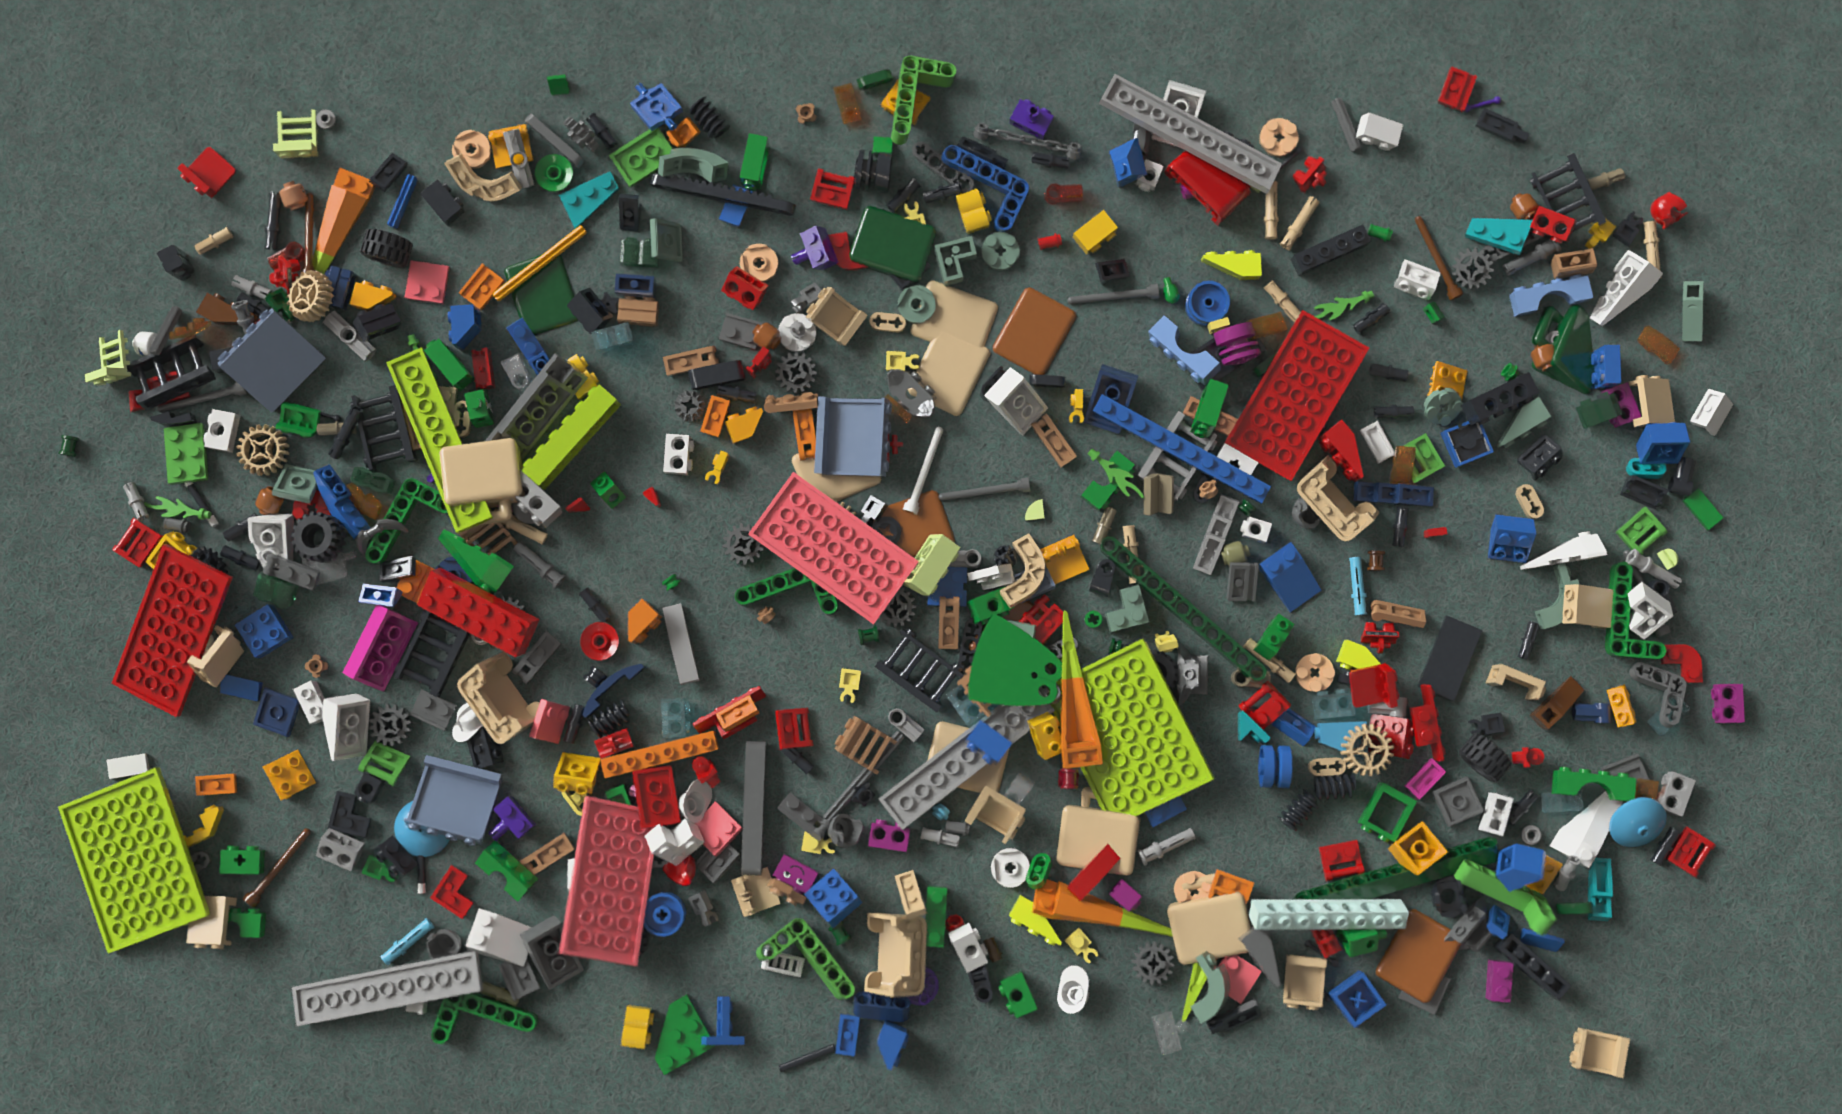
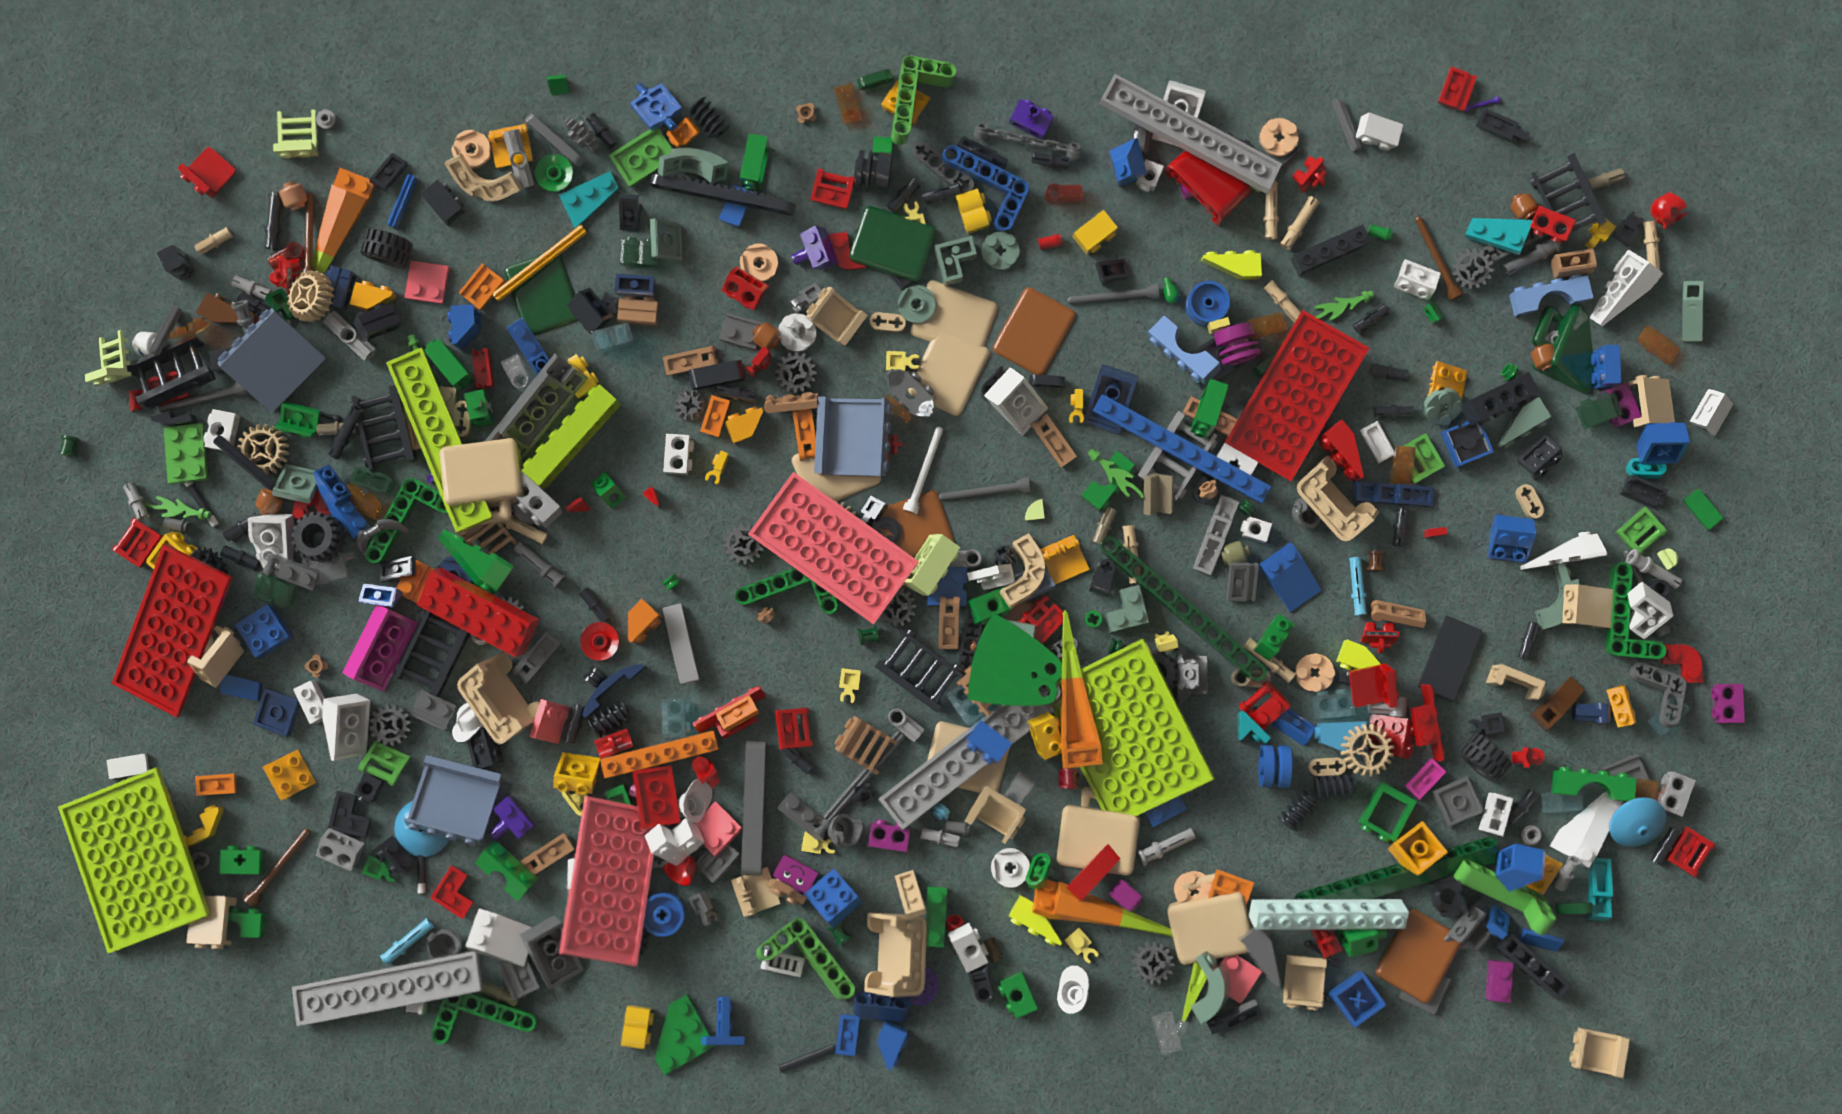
red plate [1318,840,1365,882] -> none
black piece [1668,457,1696,497] -> none
none -> black axle [213,435,276,490]

